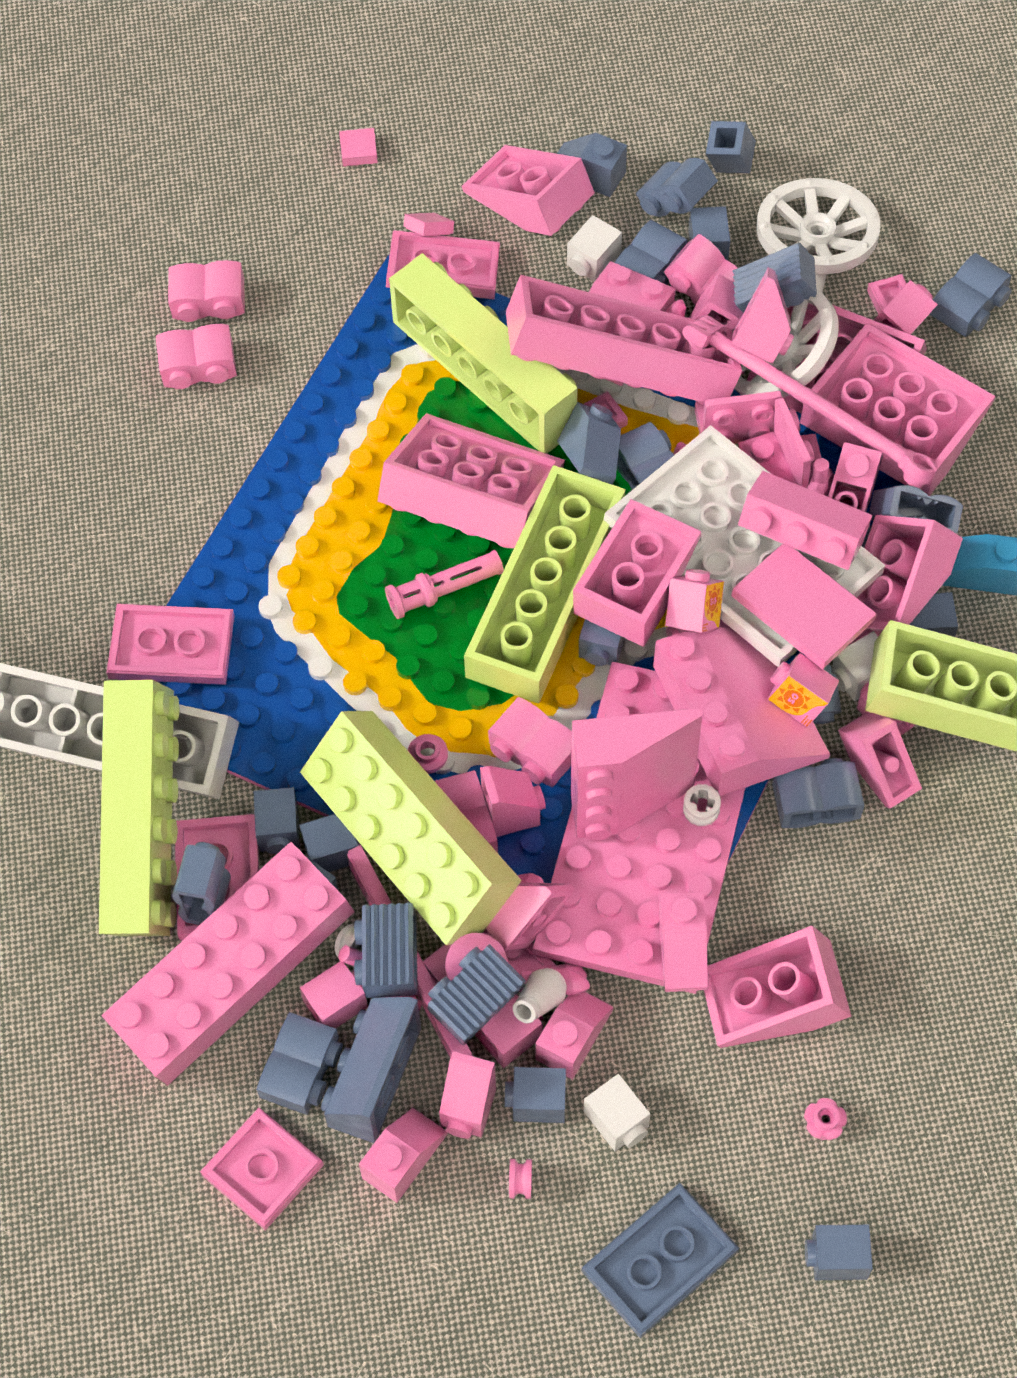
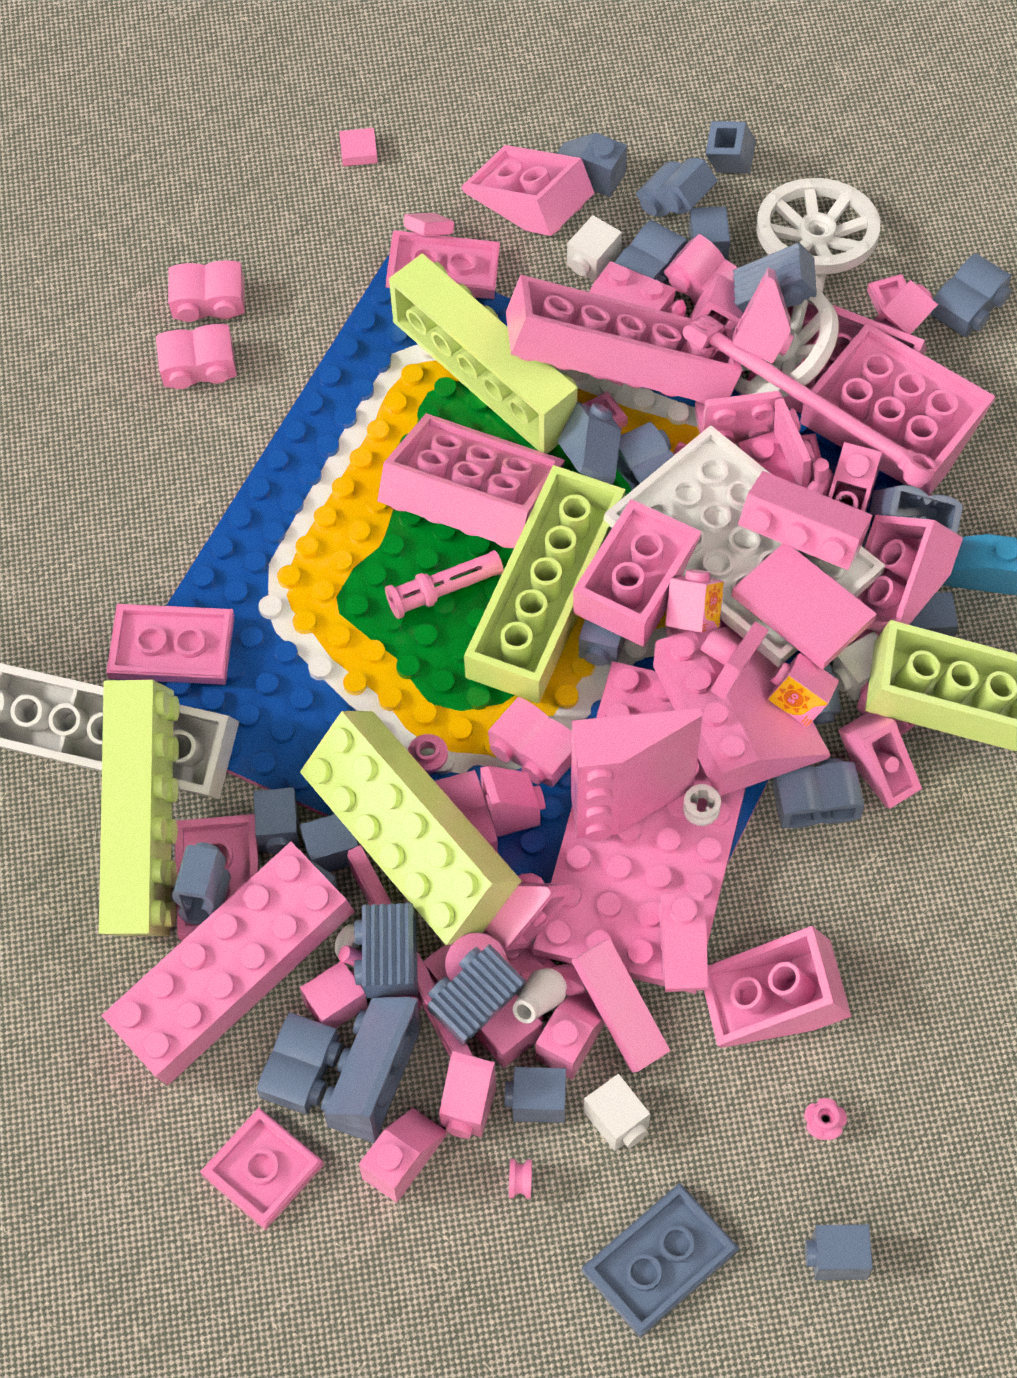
none -> bright pink tile [571,939,670,1073]
none -> bright pink tile [700,621,769,699]

